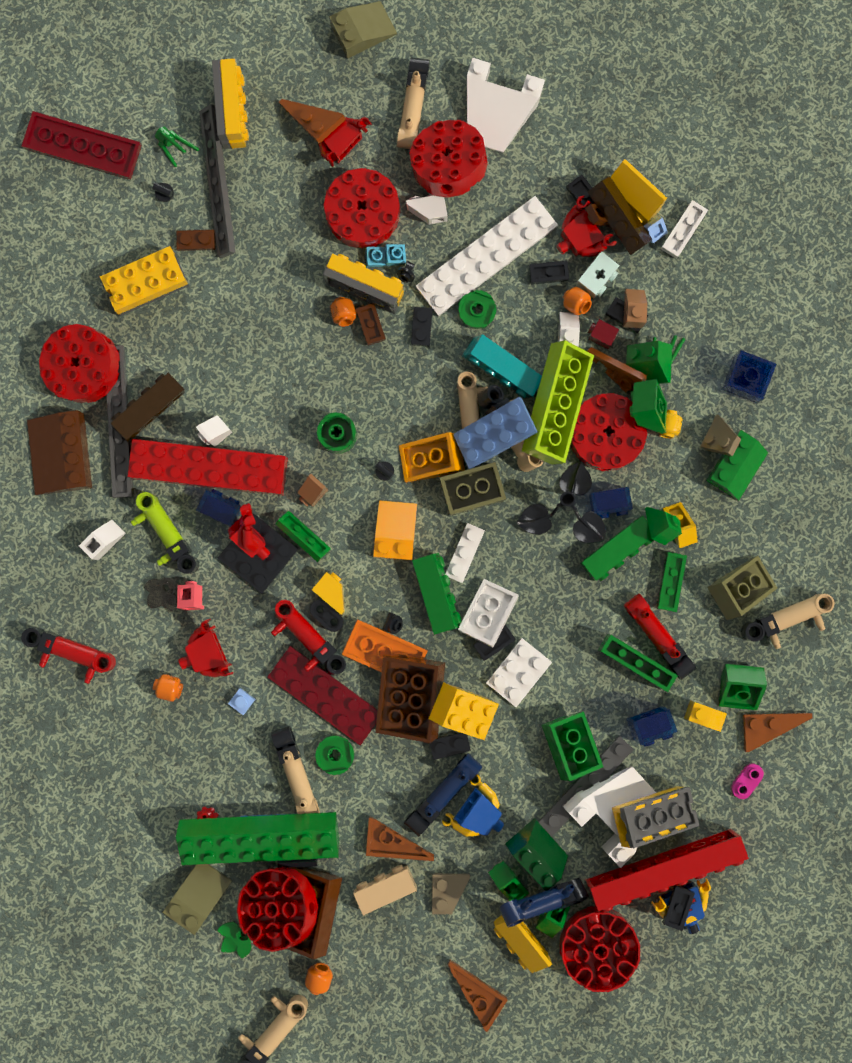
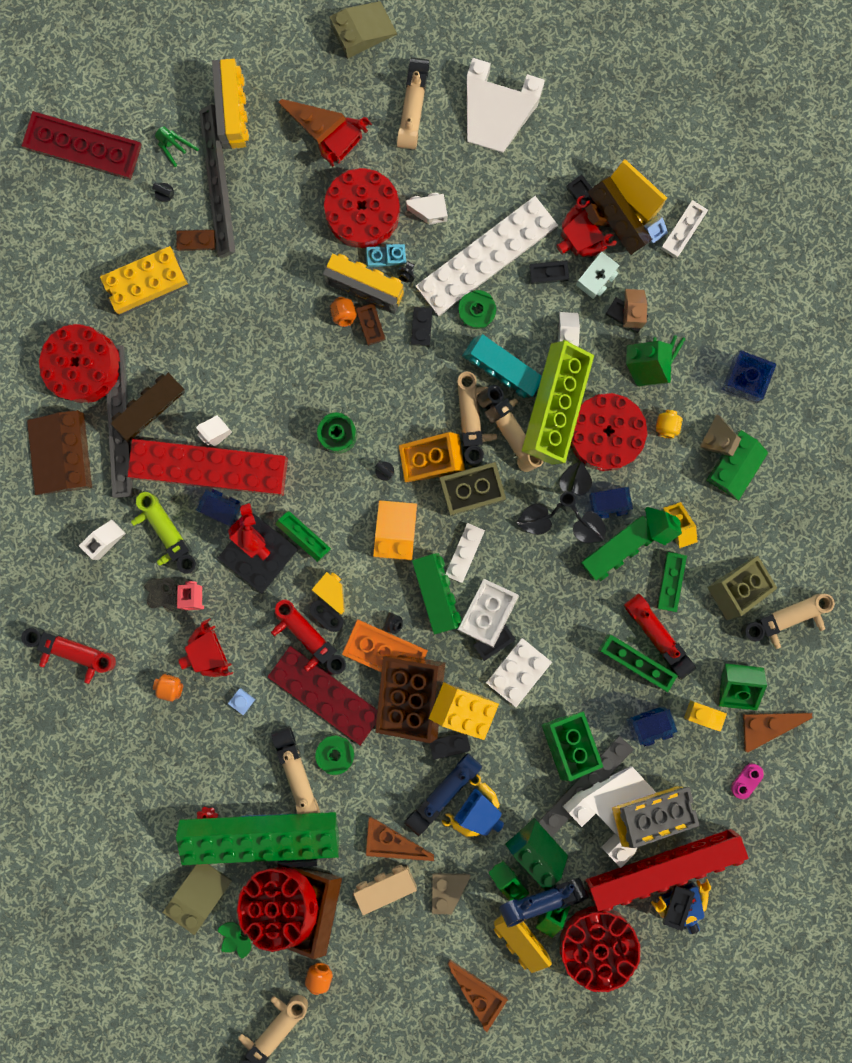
medium nougat slope [298,474,328,507] -> none
red brick [410,120,488,198] -> none
medium blue plate [453,397,538,469] -> none
orange head [563,287,592,315] -> none
dark red brick [587,319,619,350] -> none
dark orange wing [587,347,647,393] -> none
green slope [630,379,667,434] -> none

